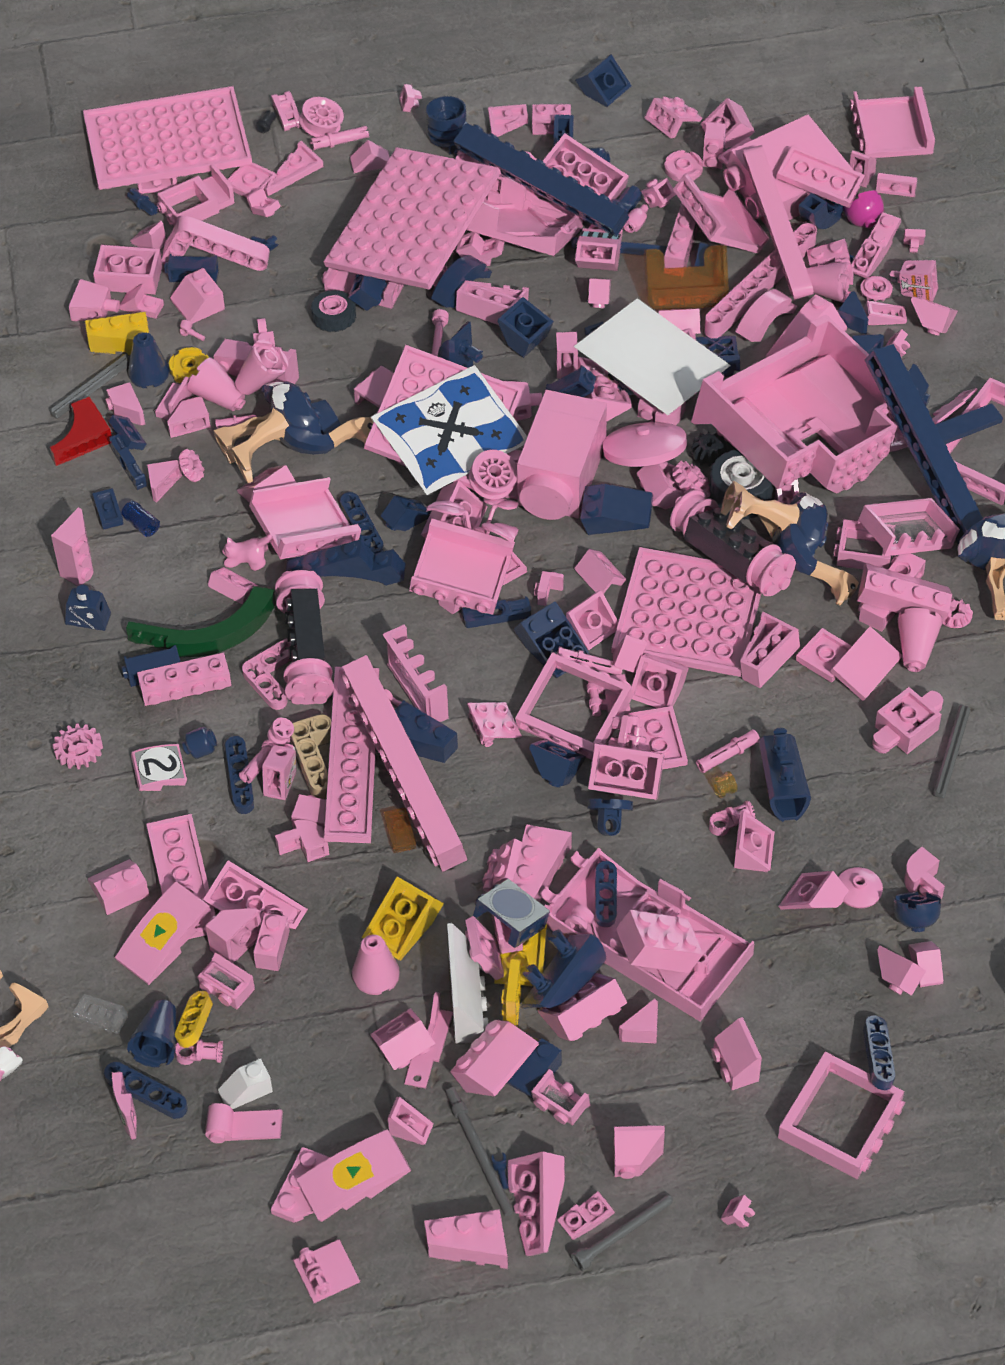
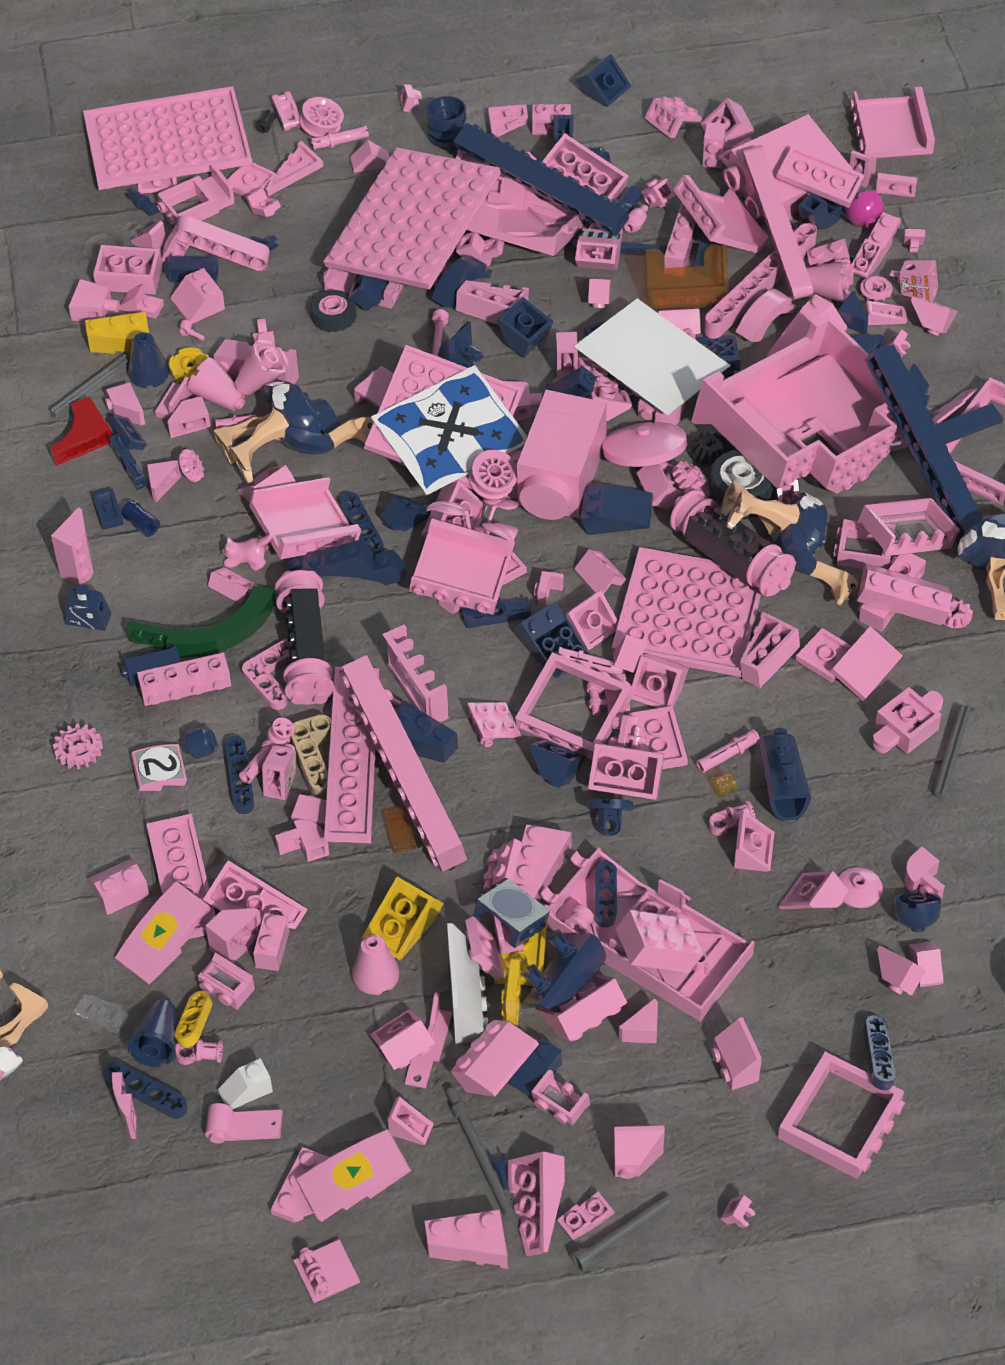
bright pink tile [665,150,703,182] -> none
bright pink cone [898,608,942,672] -> none

